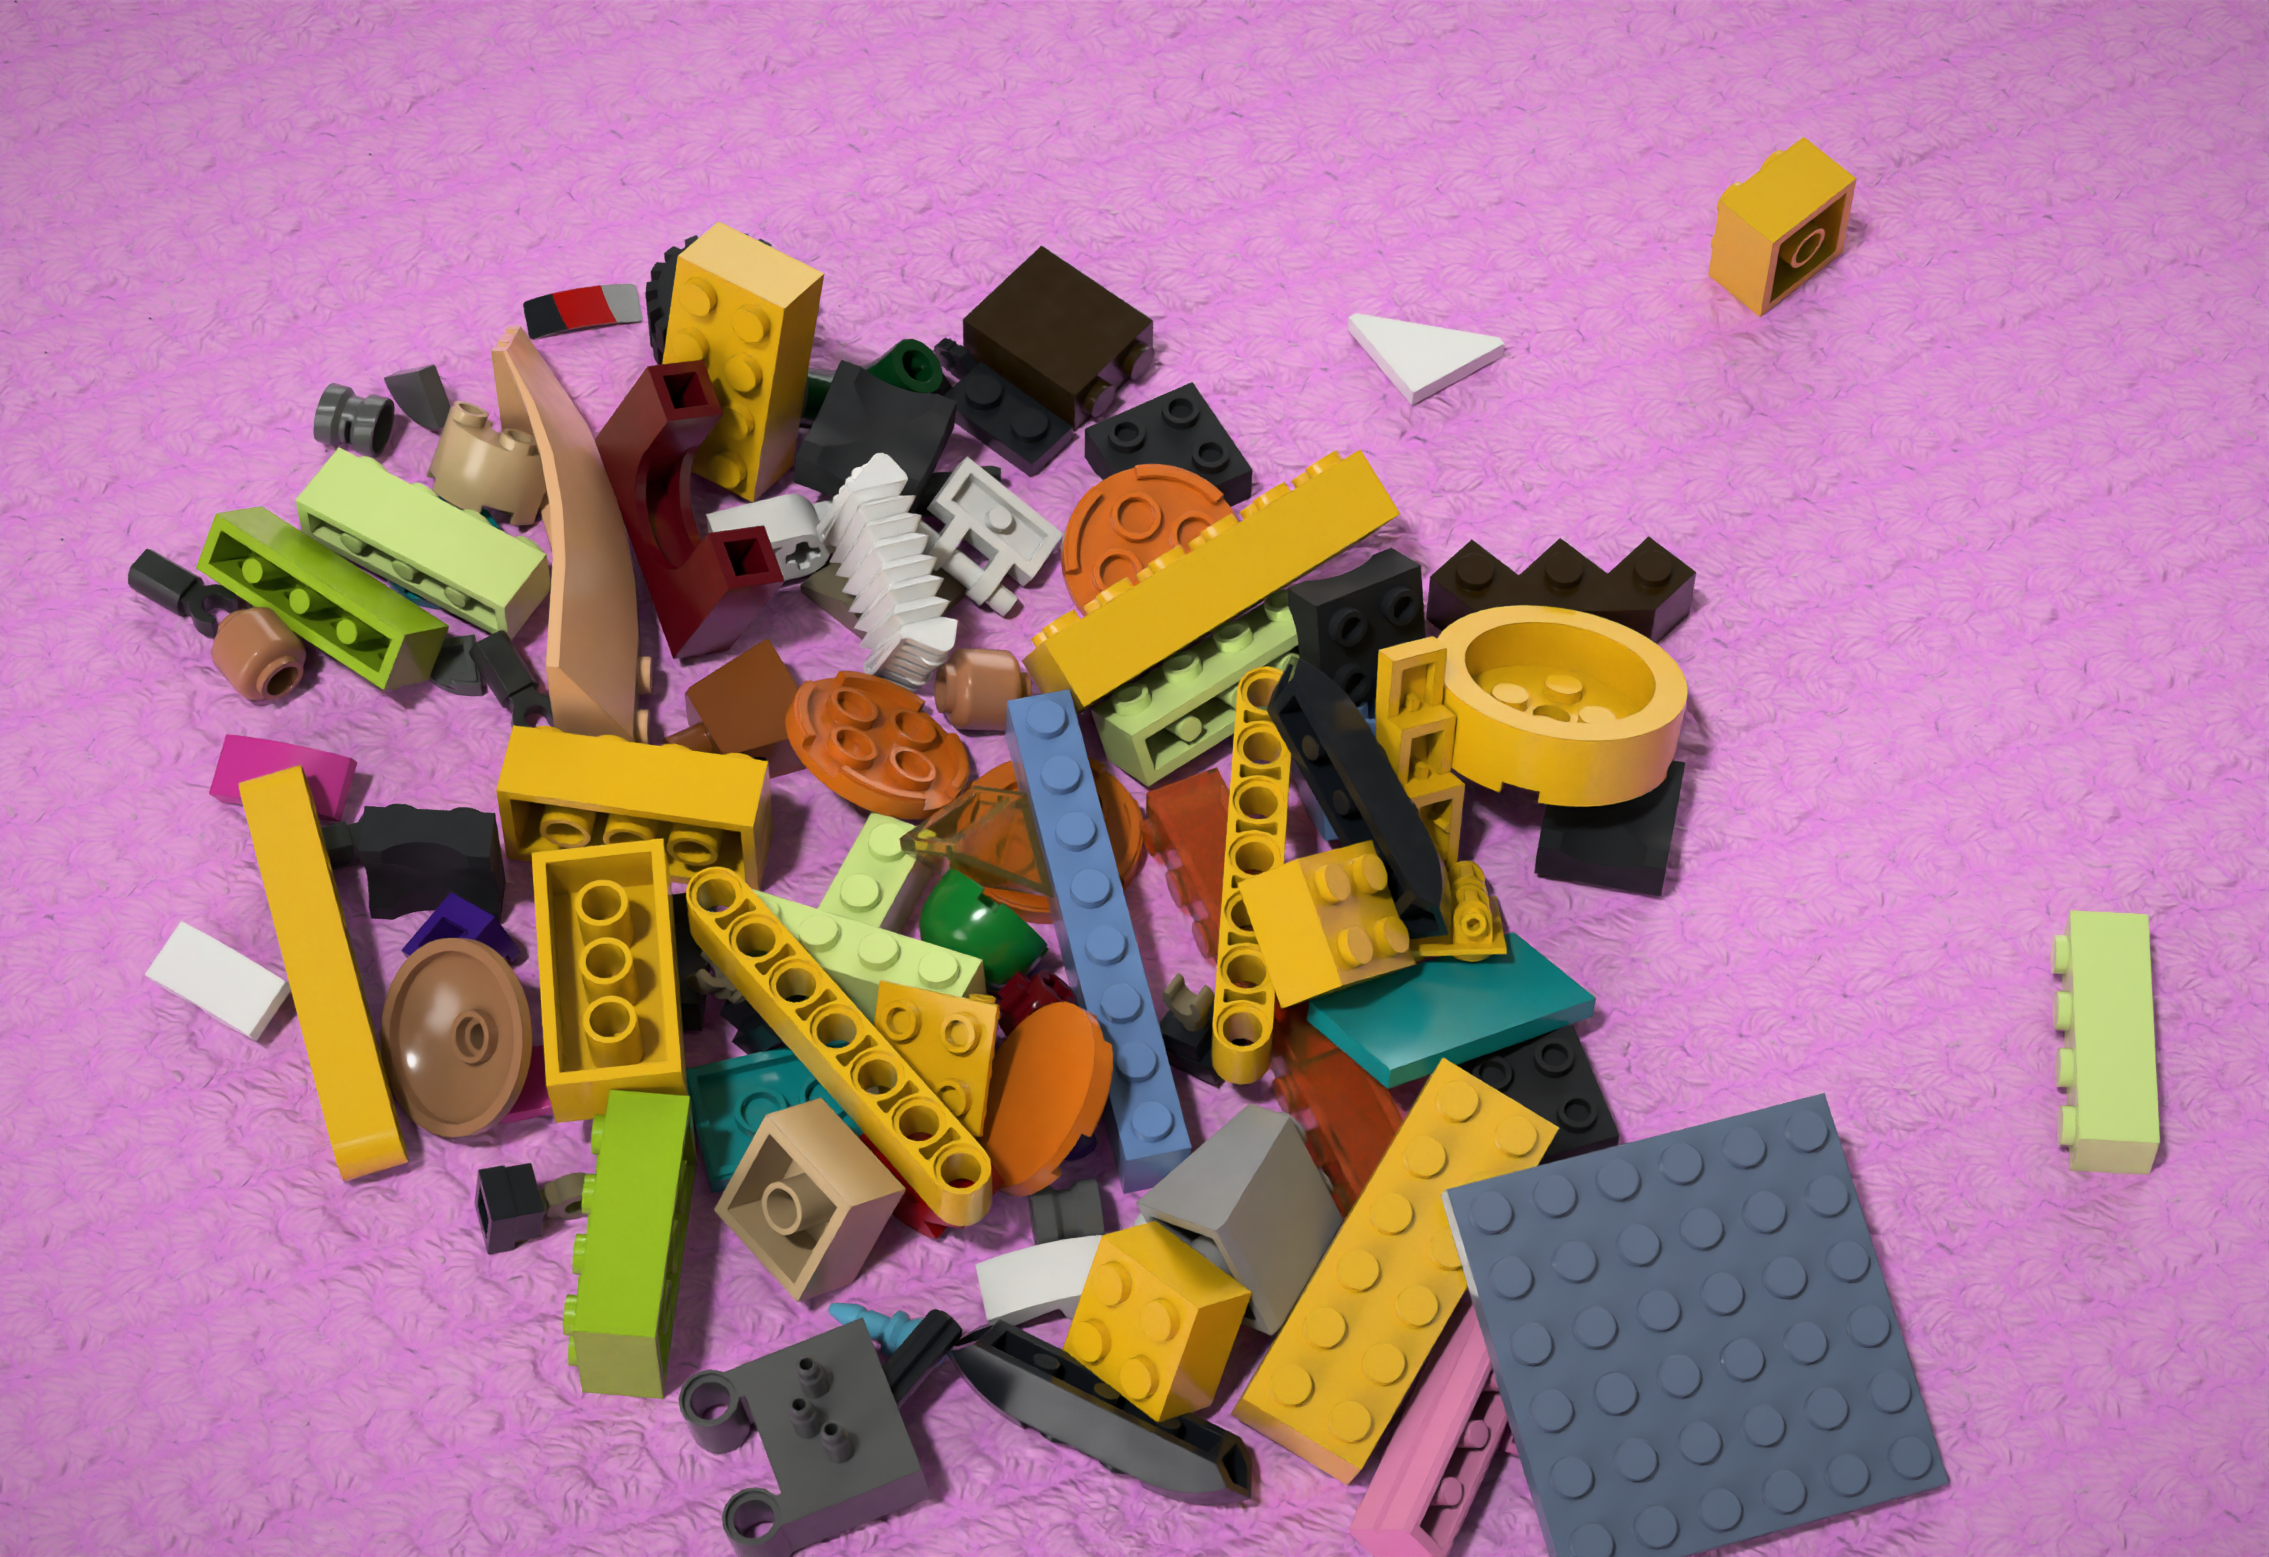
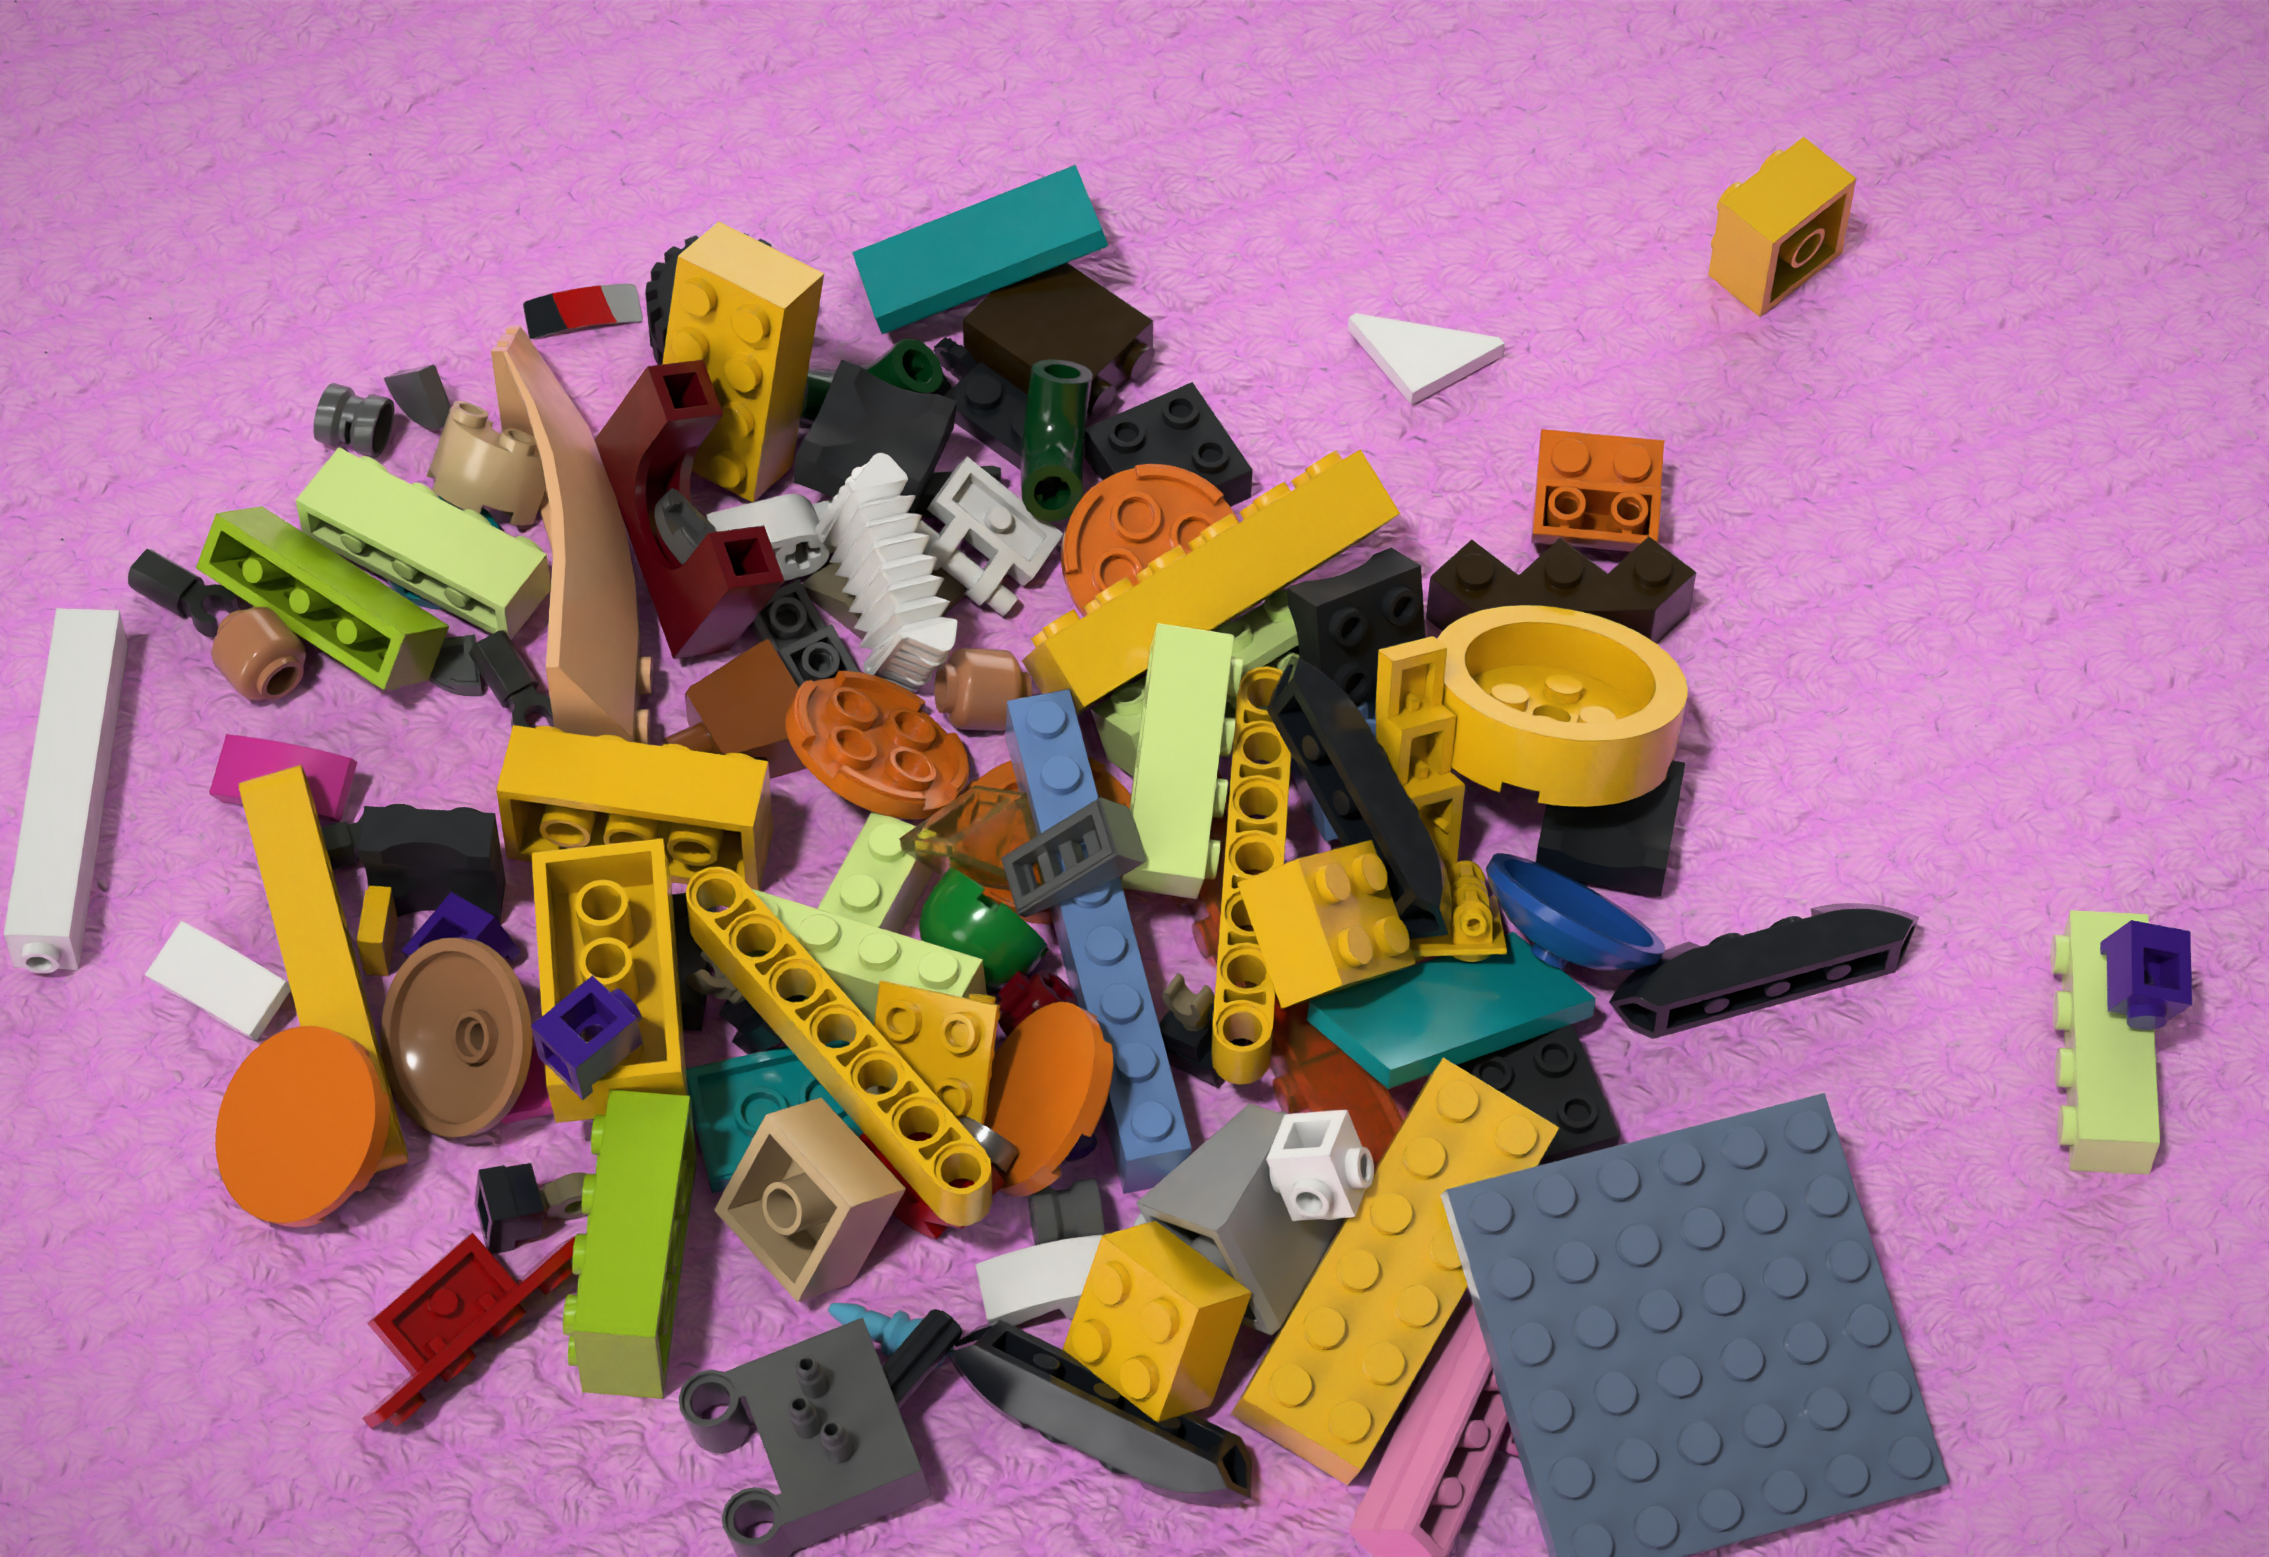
none -> white brick [3,608,128,973]
none -> orange tile [215,1026,390,1227]
none -> yellow tile [357,886,398,976]
none -> red bracket [362,1233,575,1429]
none -> dark purple brick [531,975,643,1100]
none -> dark grey tile [654,488,717,565]
none -> dark grey slope [749,580,859,688]
none -> teal tile [852,165,1109,334]
none -> flat silver tile [959,1116,1018,1173]
none -> dark grey slope [1001,797,1146,917]
none -> dark green cylinder [1021,359,1093,522]
none -> yellowish green brick [1120,623,1243,899]
none -> white brick [1266,1110,1374,1221]
none -> blue dish [1486,853,1665,971]
none -> orange brick [1531,429,1665,552]
none -> black brick [1609,903,1919,1039]
none -> dark purple brick [2100,920,2192,1030]

